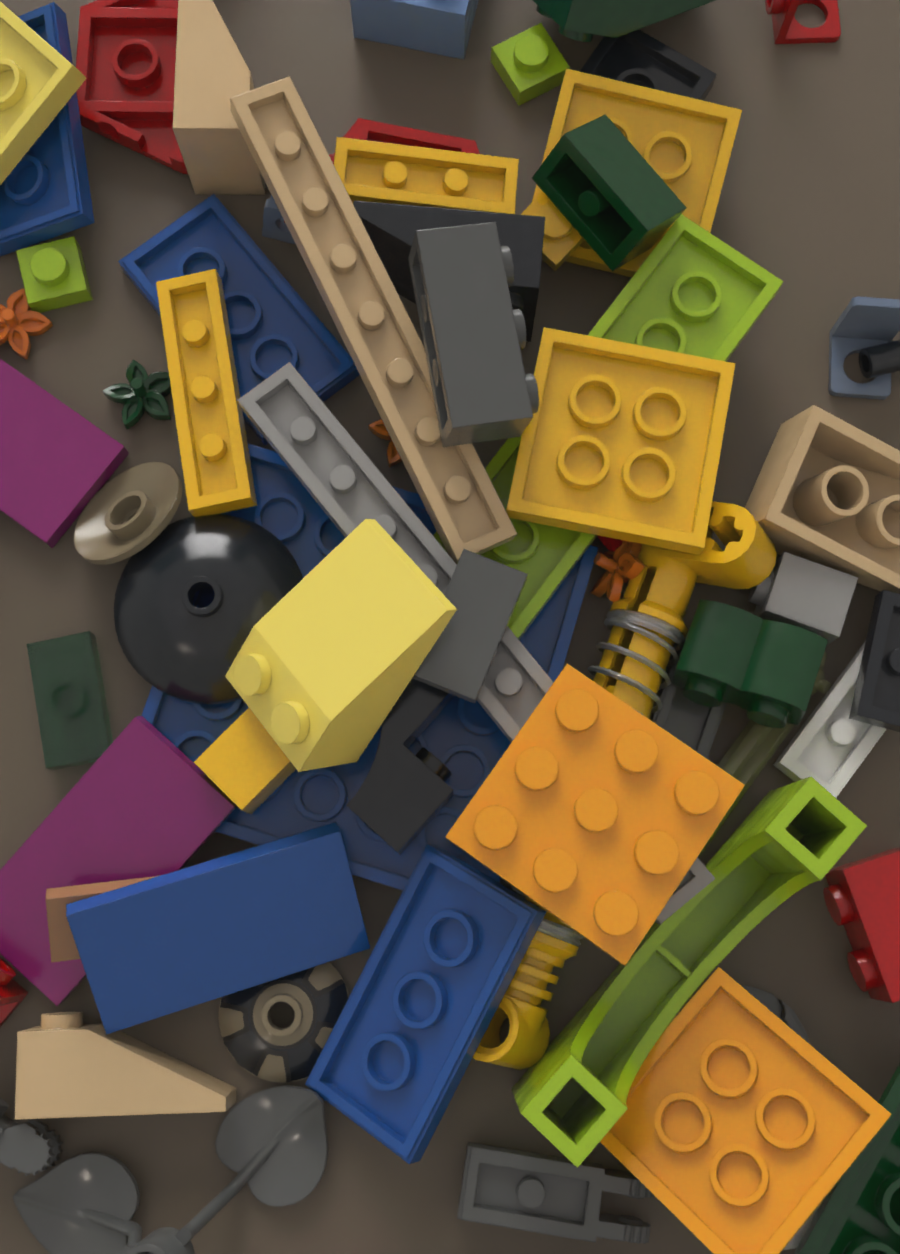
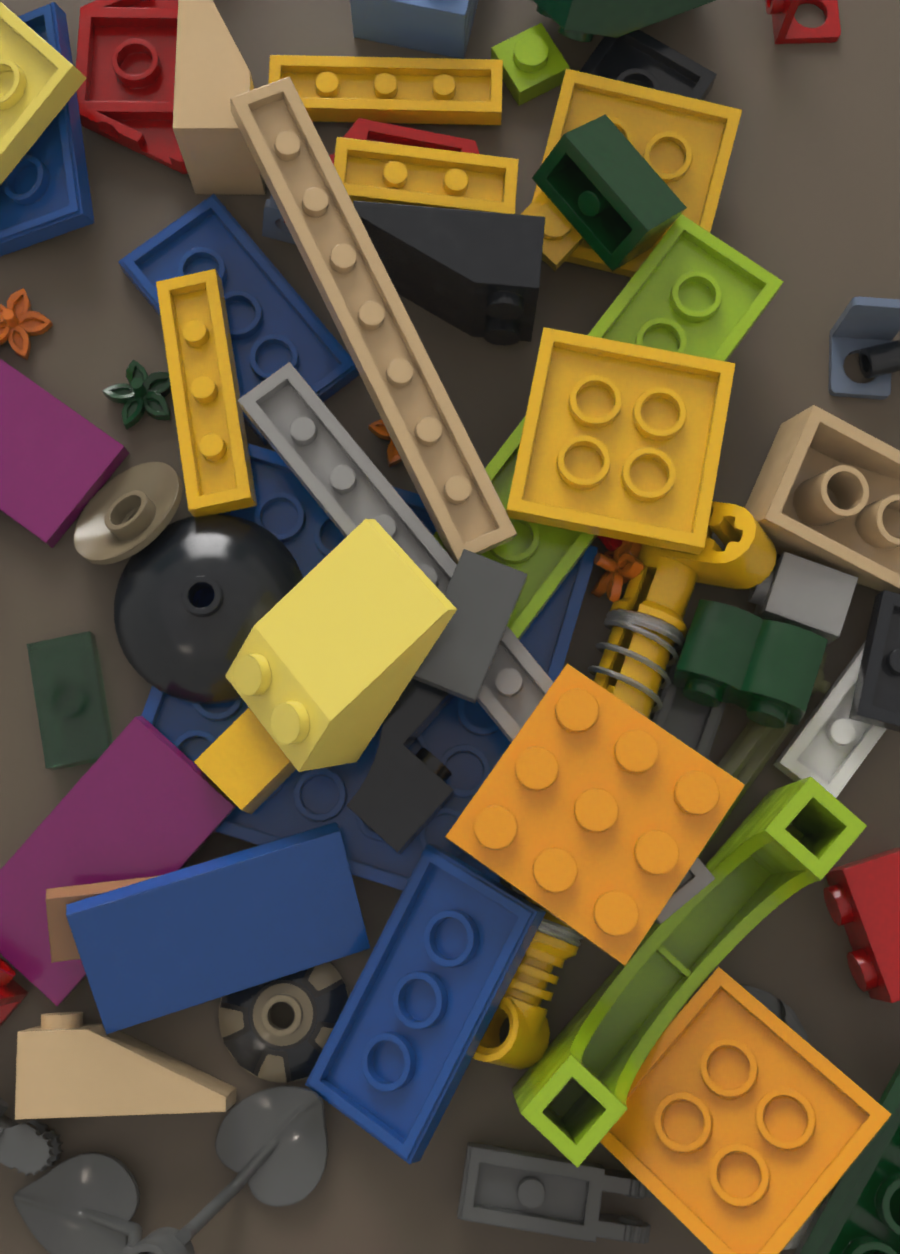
lime plate [16,236,93,313] -> none
dark grey brick [408,222,539,447] -> none
none -> yellow plate [268,55,503,125]

